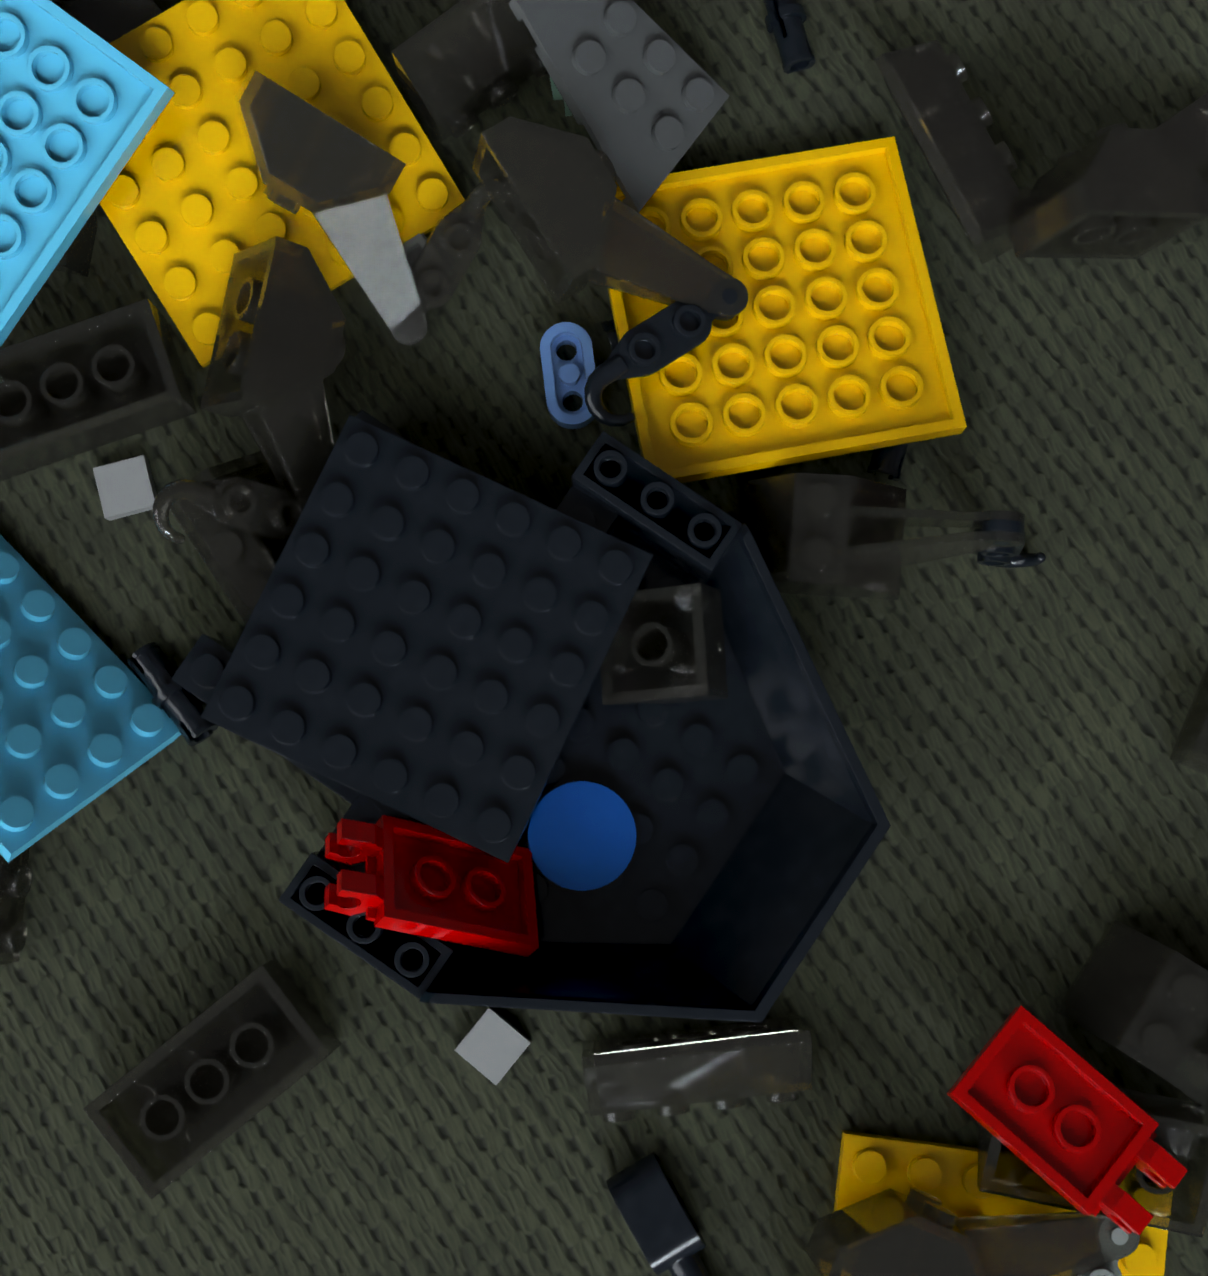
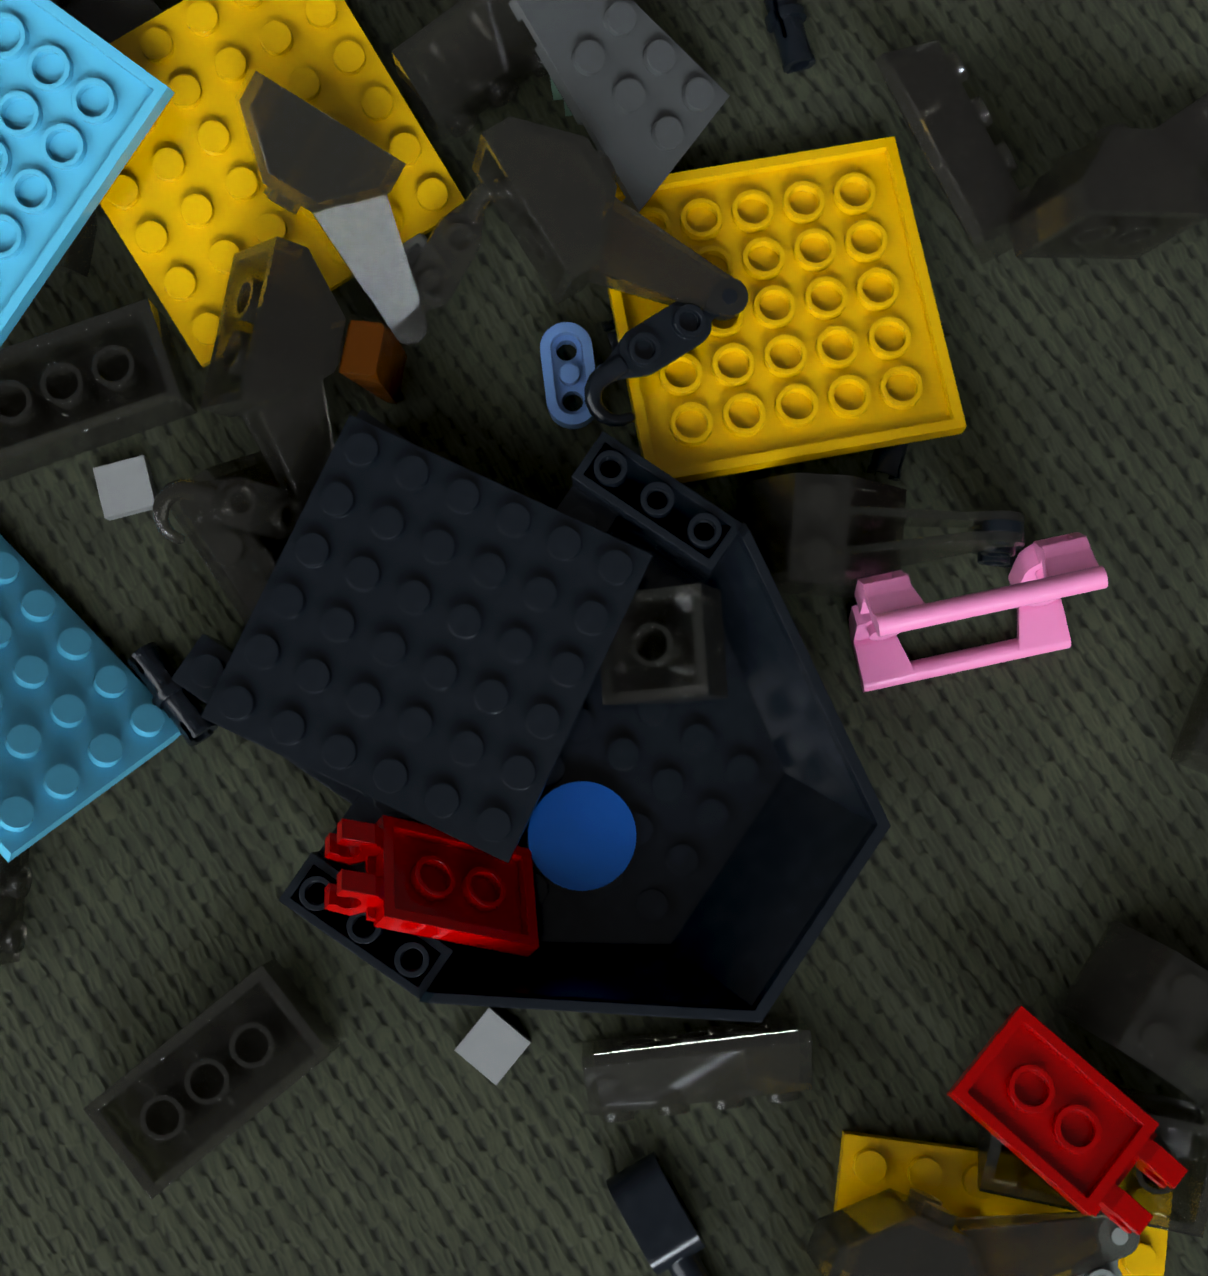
none -> reddish brown slope [339,320,407,405]
none -> bright pink piece [849,532,1108,693]

